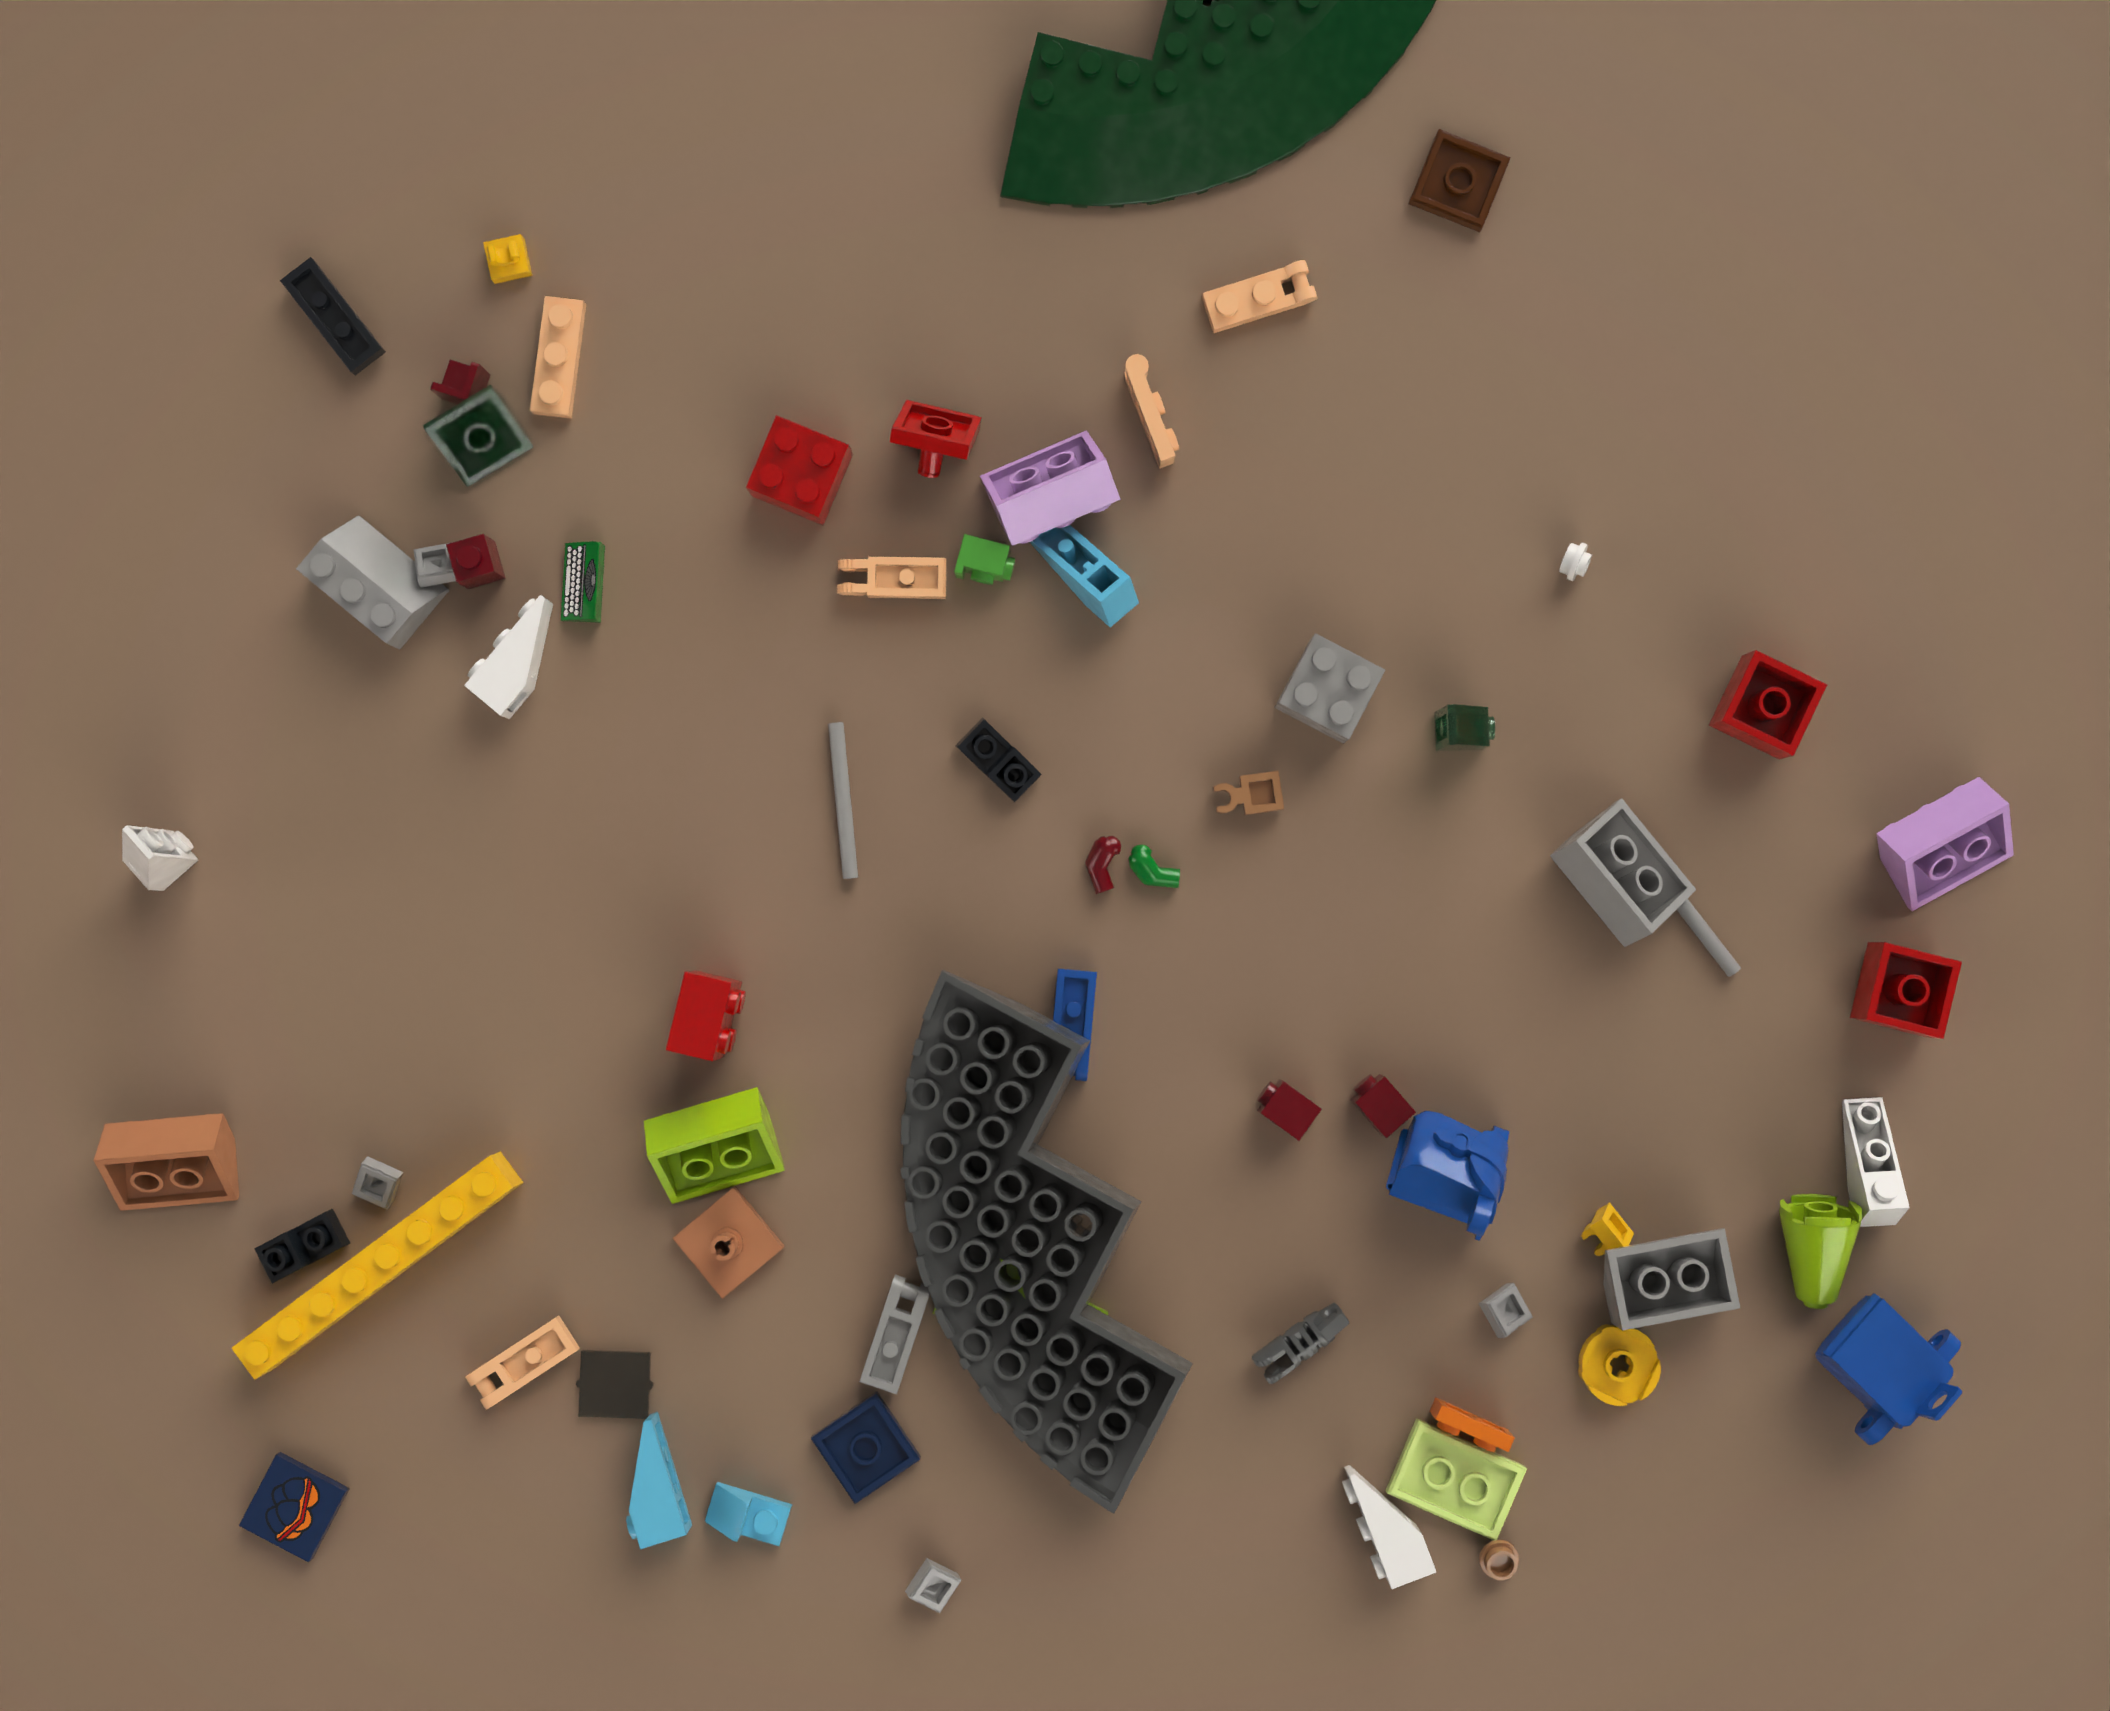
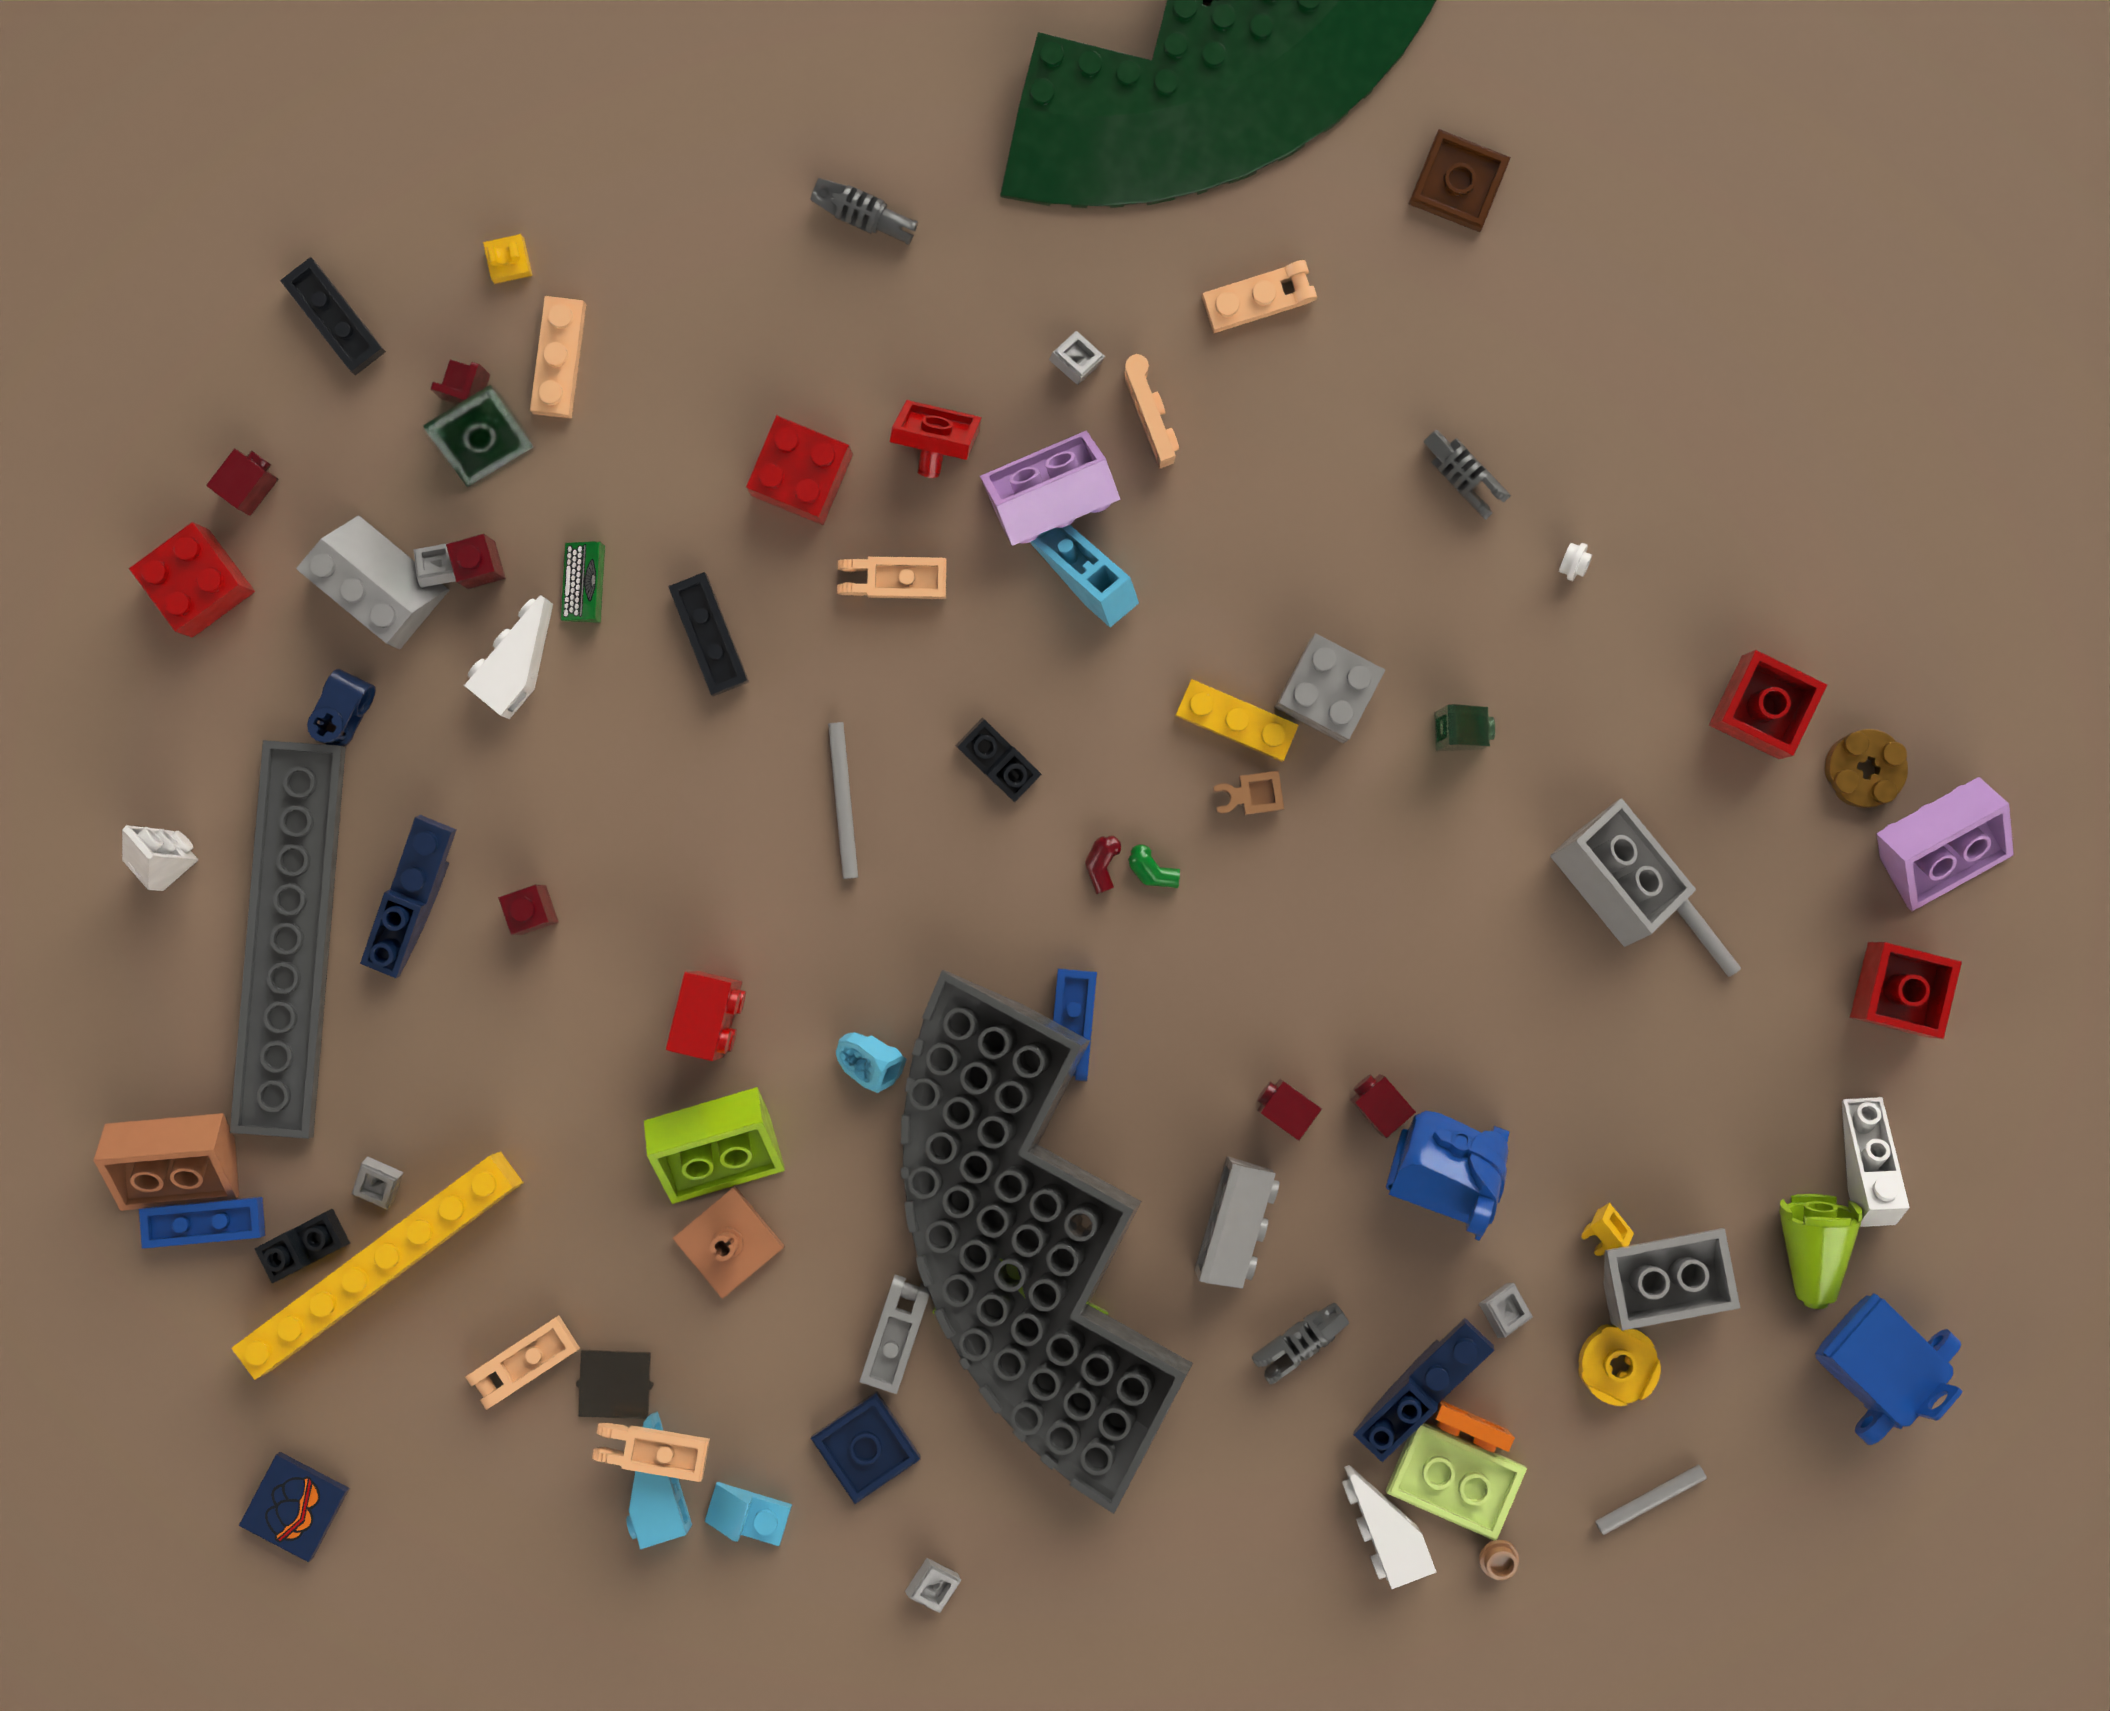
bright green brick [954,534,1016,585] -> none
none -> red brick [129,522,255,638]
none -> blue plate [139,1197,265,1249]
none -> dark red brick [206,448,279,516]
none -> dark grey plate [230,740,346,1139]
none -> dark blue piece [307,669,376,746]
none -> dark blue slope [360,815,457,978]
none -> dark red brick [498,884,558,935]
none -> light nougat hinge [592,1423,710,1482]
none -> black plate [668,572,749,697]
none -> dark grey hinge [810,178,918,245]
none -> medium azure rock [836,1032,907,1093]
none -> light grey tile [1049,331,1105,385]
none -> yellow plate [1175,679,1299,762]
none -> light grey slope [1194,1156,1280,1289]
none -> dark blue slope [1353,1318,1494,1462]
none -> dark grey hinge [1424,430,1511,520]
none -> light grey piece [1595,1464,1707,1535]
none -> pearl gold plate [1825,729,1908,808]

